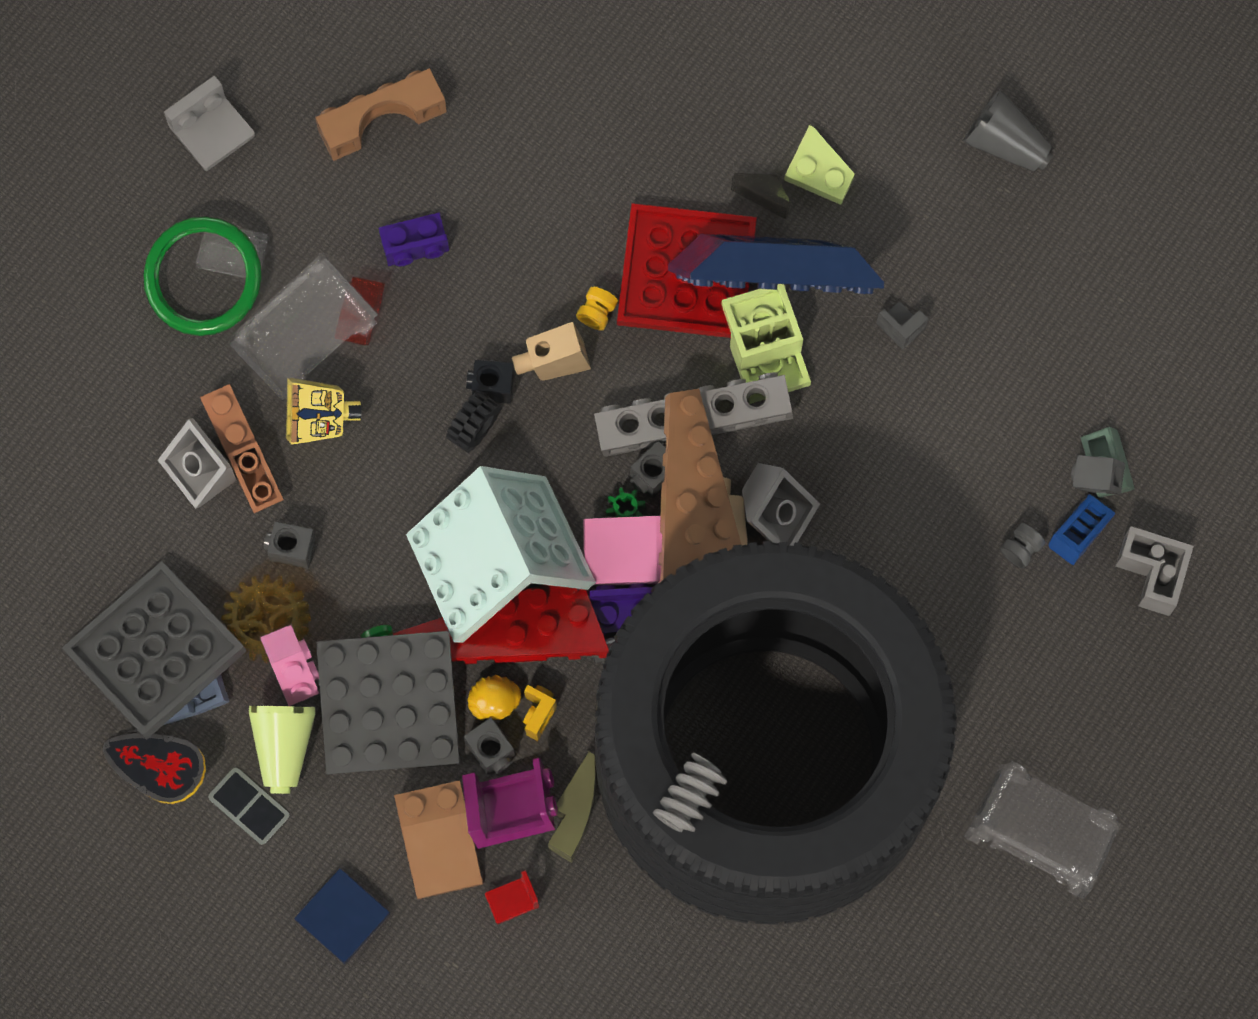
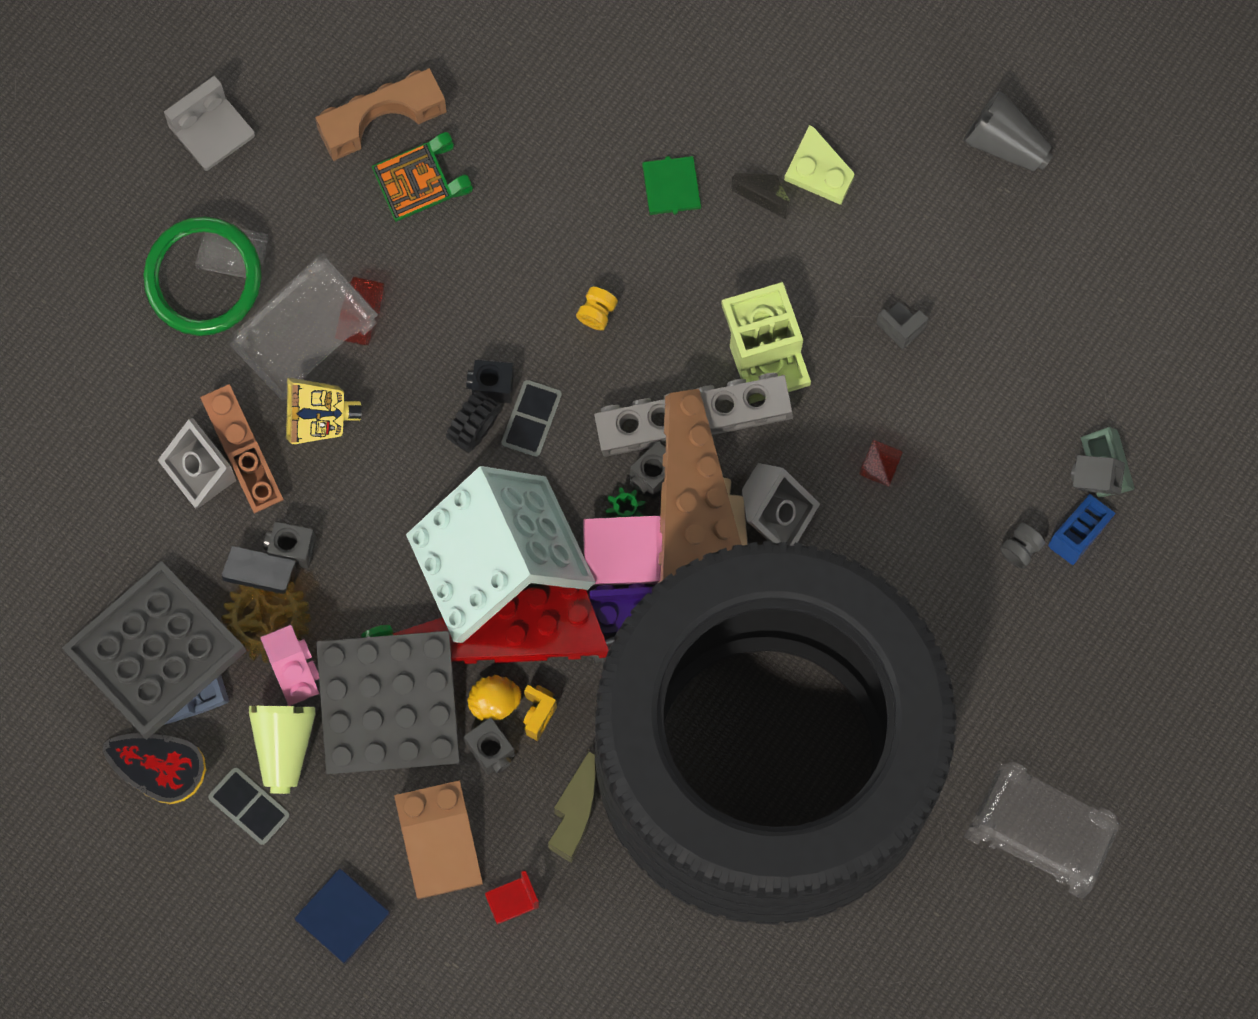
dark purple bracket [378,213,449,267] -> none
magenta panel [462,758,558,849] -> none
tan torso [512,322,591,381] -> none
red plate [617,203,757,338] -> none
light grey piece [653,753,727,832] -> none
dark blue slope [668,234,884,294] -> none
light grey brick [1115,526,1194,616] -> none
none -> black panel [222,546,296,594]
none -> flag [371,132,473,222]
none -> black sticker [501,380,562,456]
none -> green piece [642,156,701,215]
none -> clear red slope [859,440,903,487]

